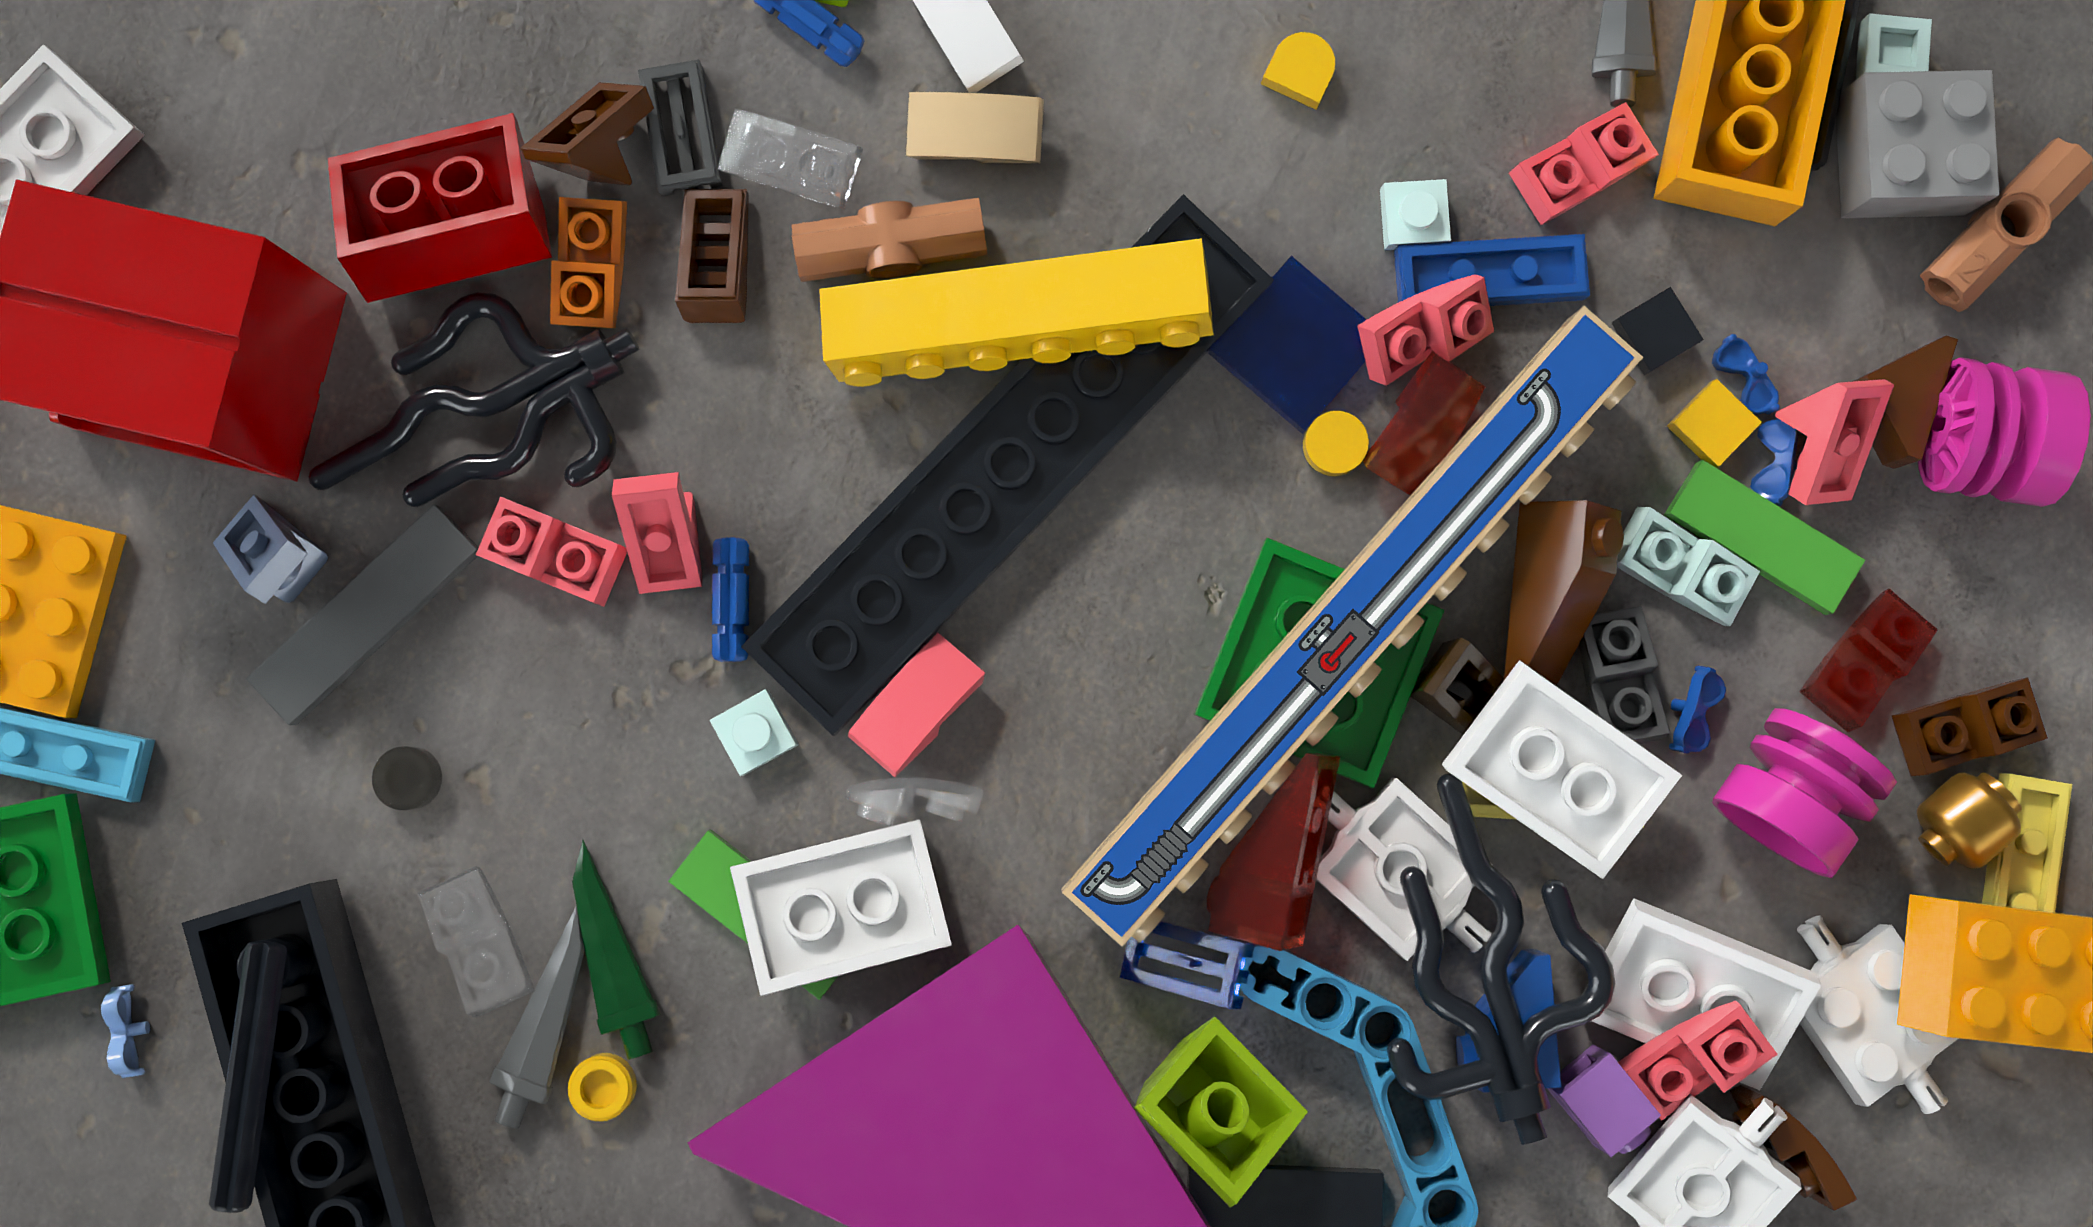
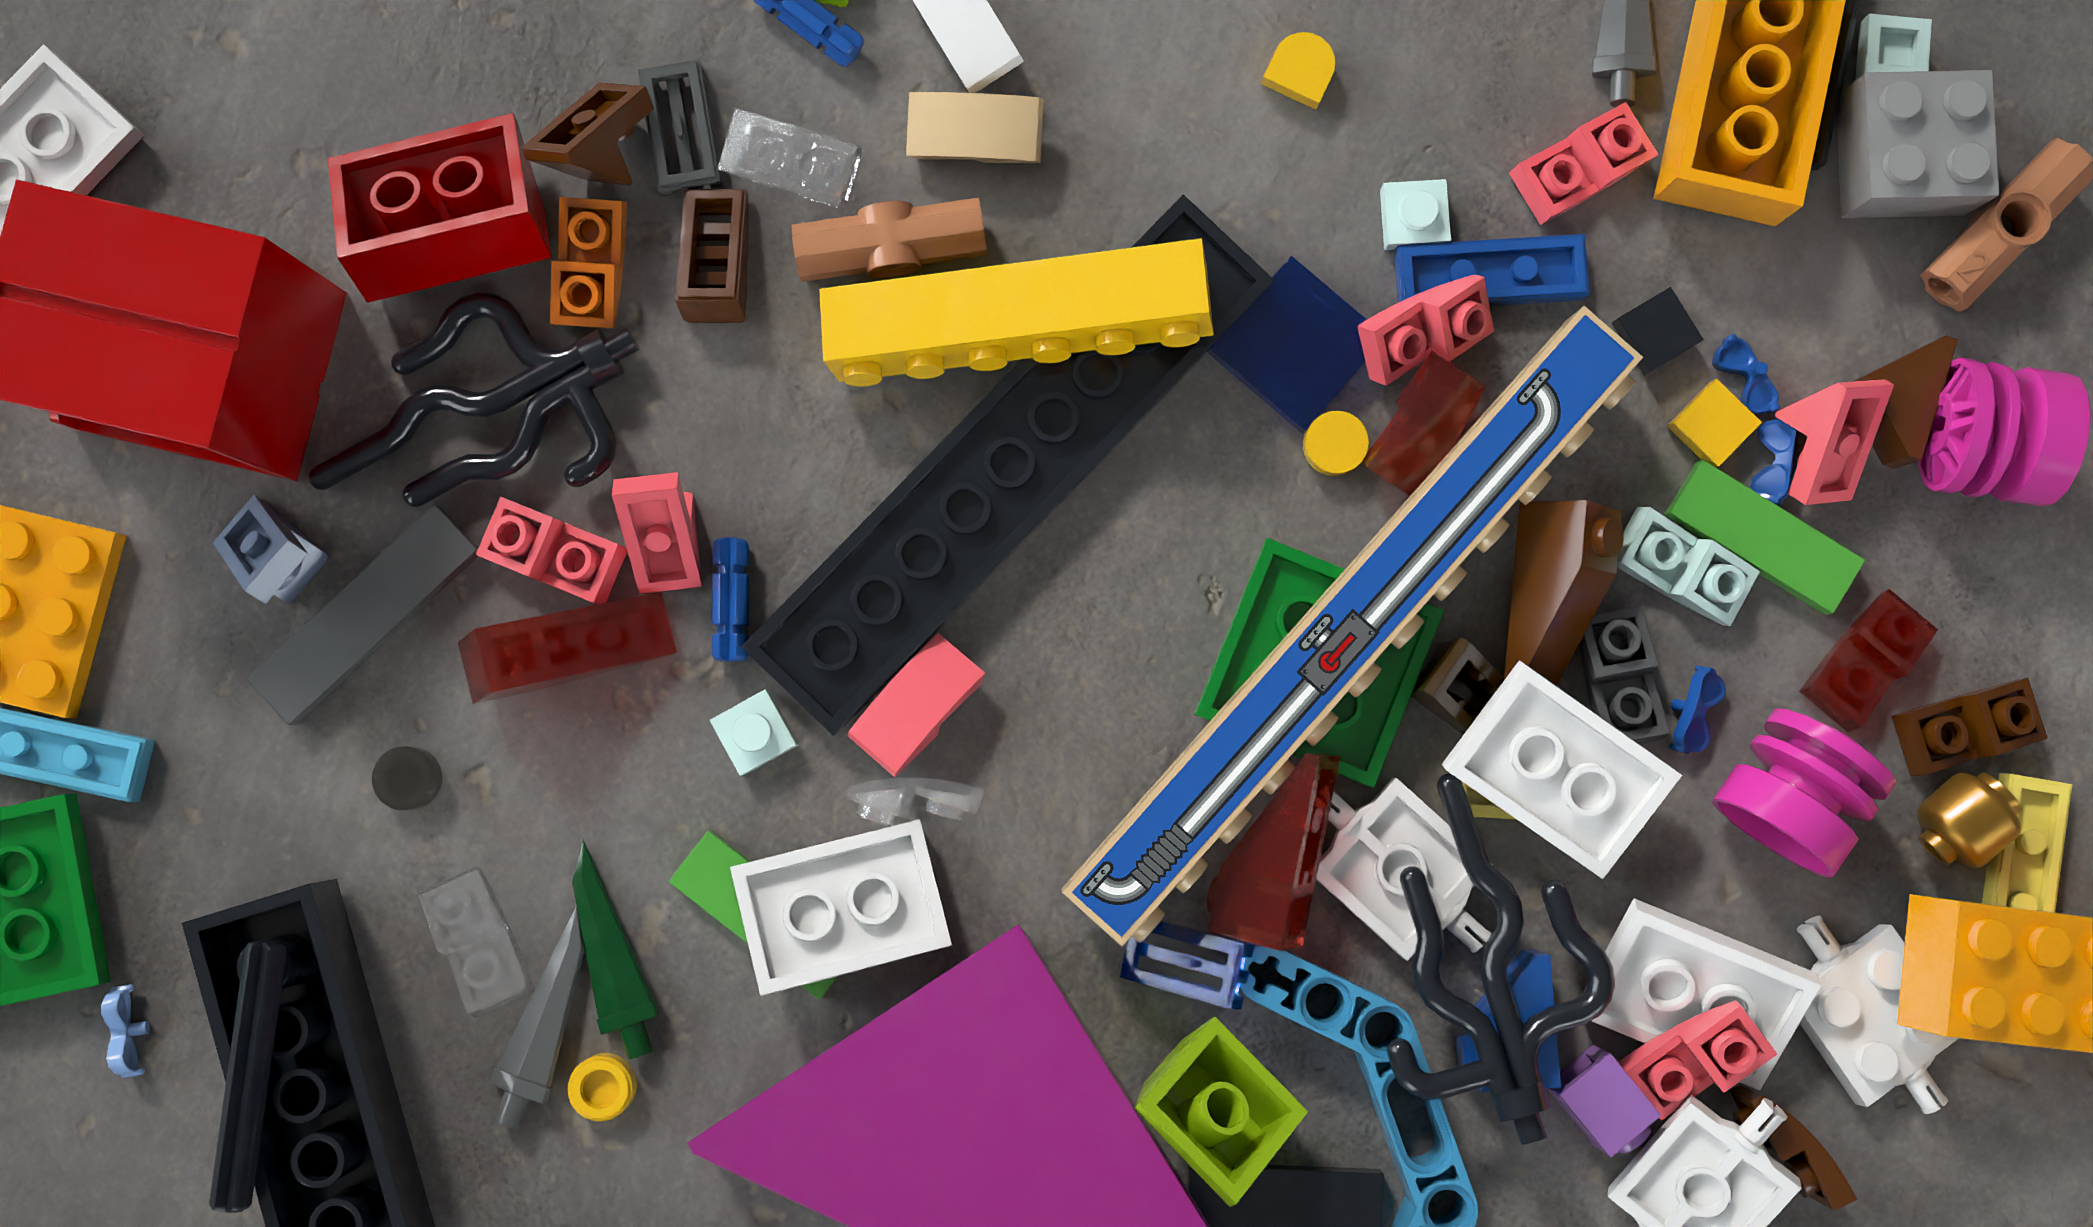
none -> clear red slope [458,592,677,704]

